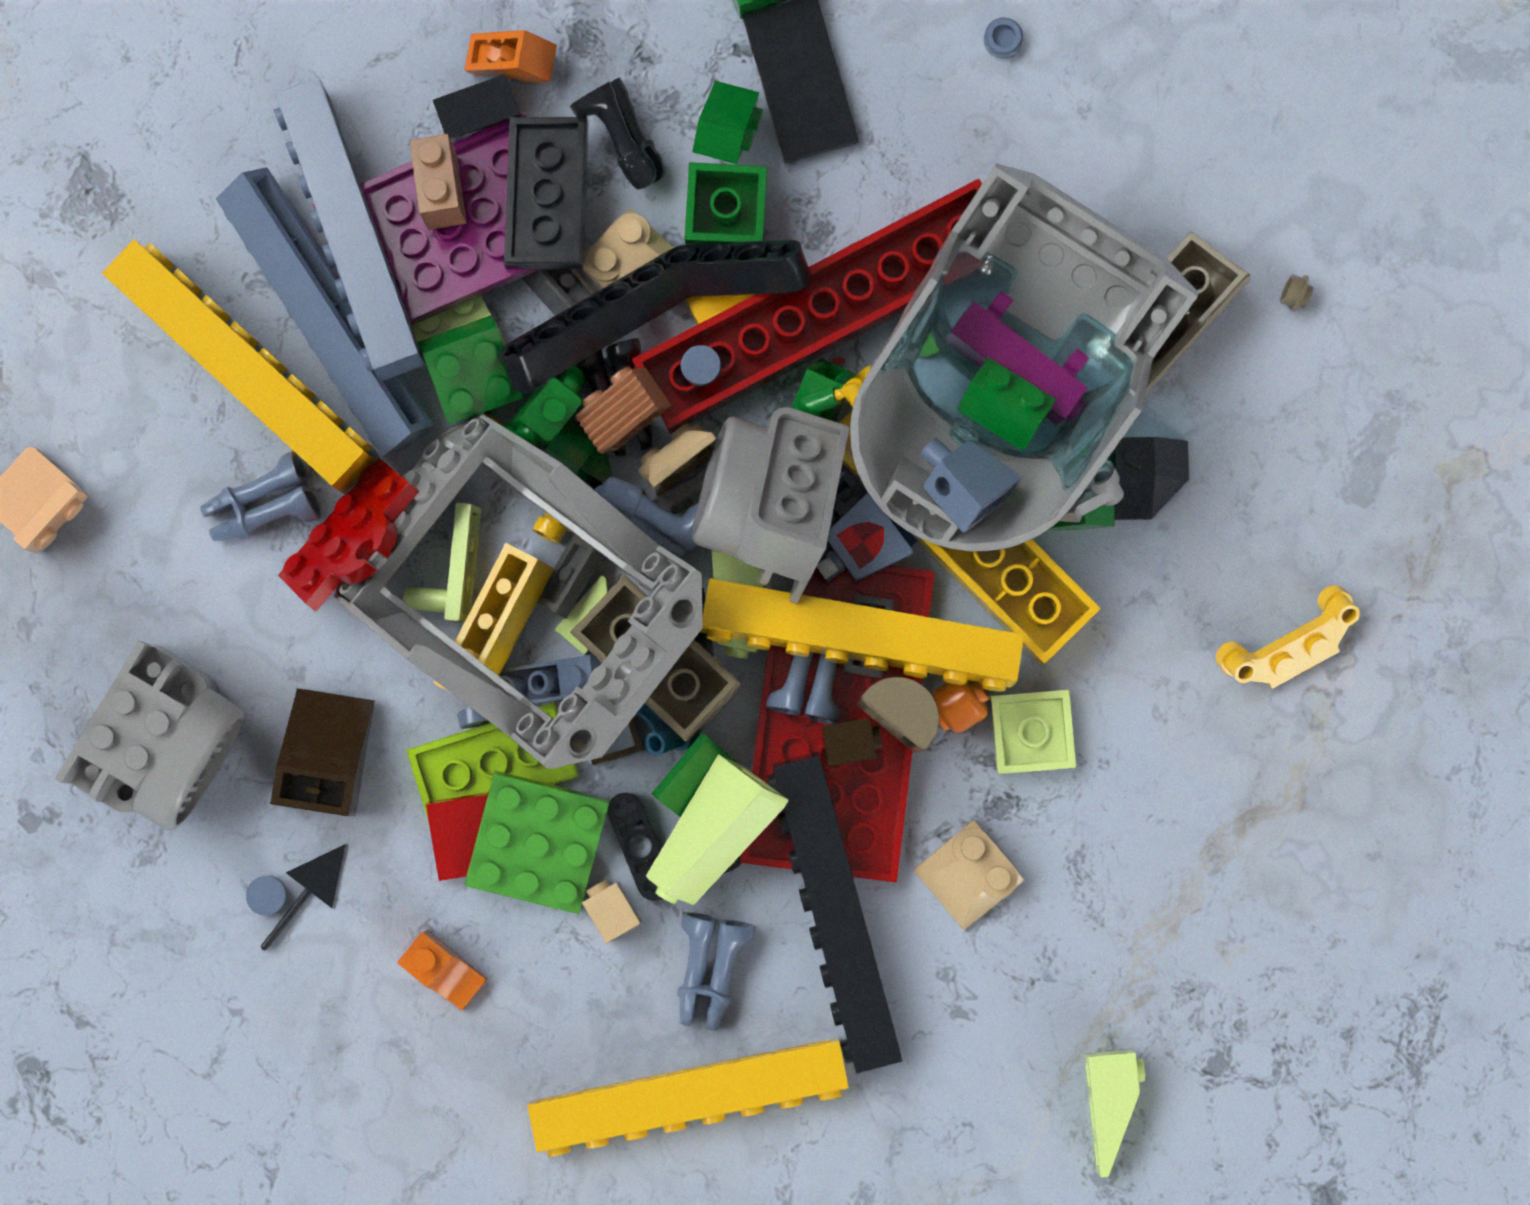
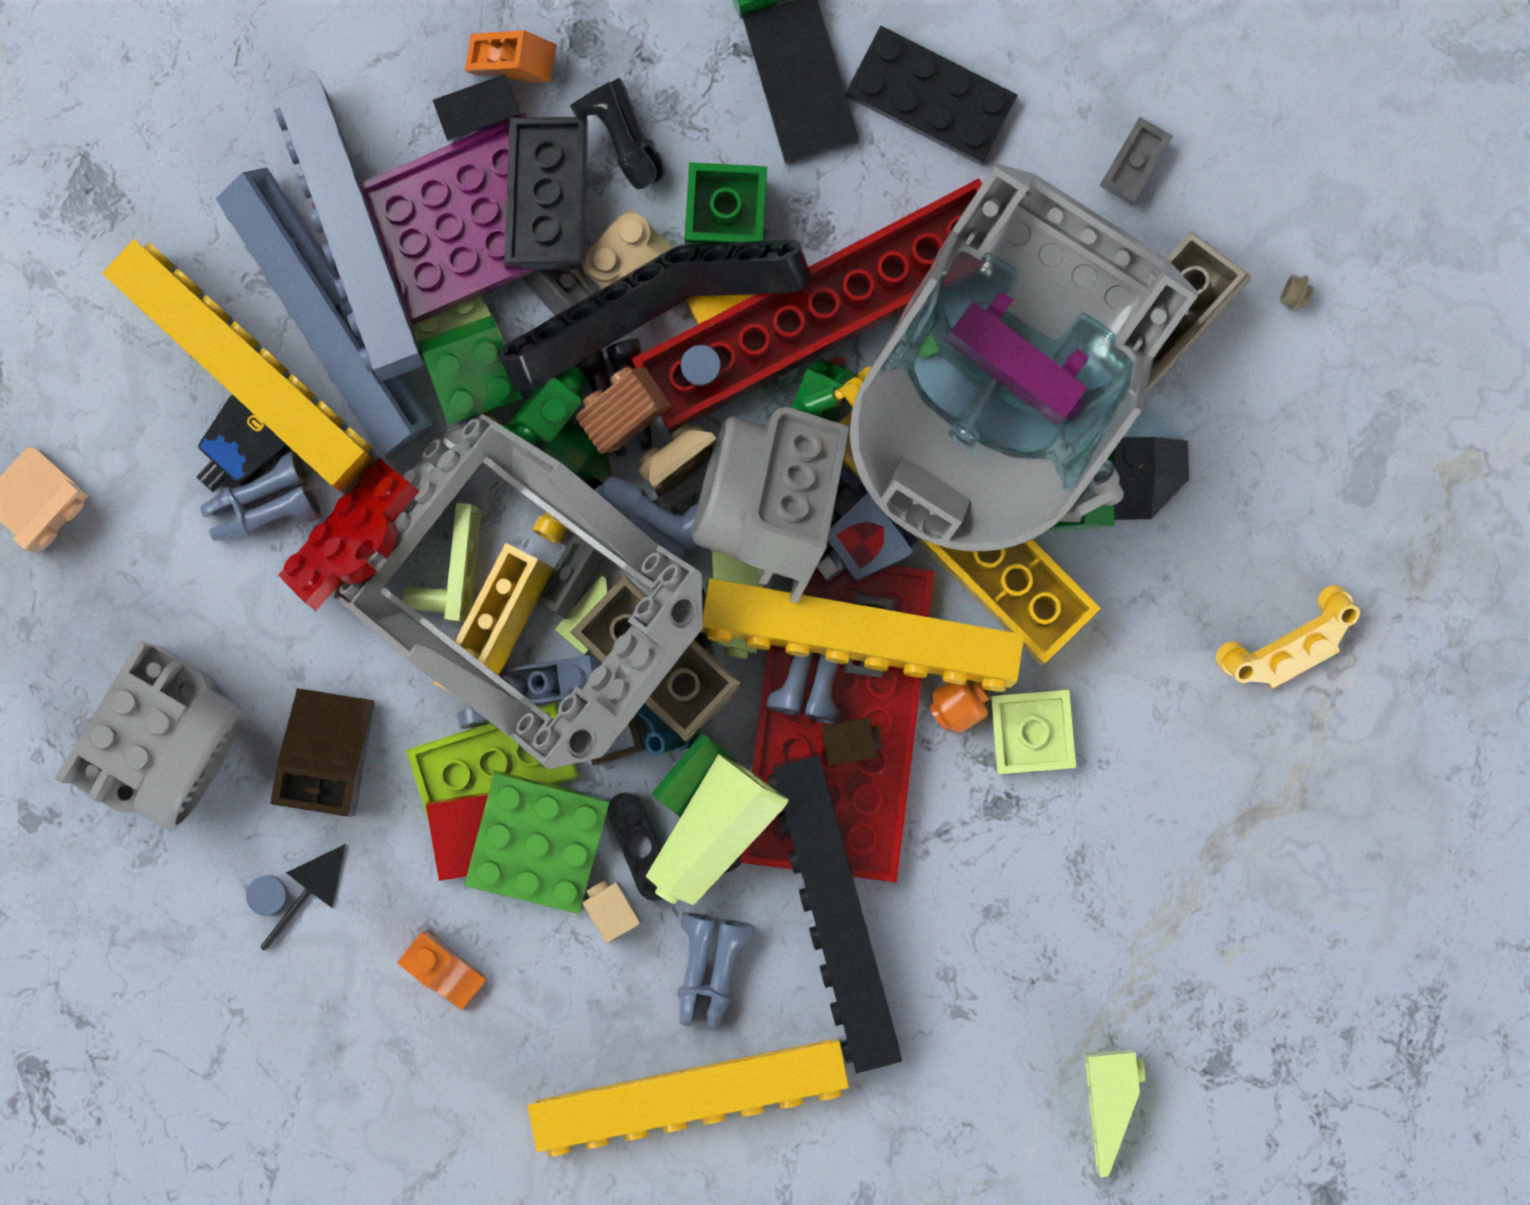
medium nougat brick [409,134,466,230] -> none
green brick [692,80,763,164] -> none
dark tan brick [857,677,939,753] -> none
tan slope [913,820,1024,930] -> none
sand blue torso [920,438,1022,533] -> none
green brick [957,357,1056,452] -> none
sand blue tile [984,17,1023,59] -> none
none -> torso [196,394,292,492]
none -> black plate [845,25,1018,166]
none -> flat silver plate [1100,117,1173,205]

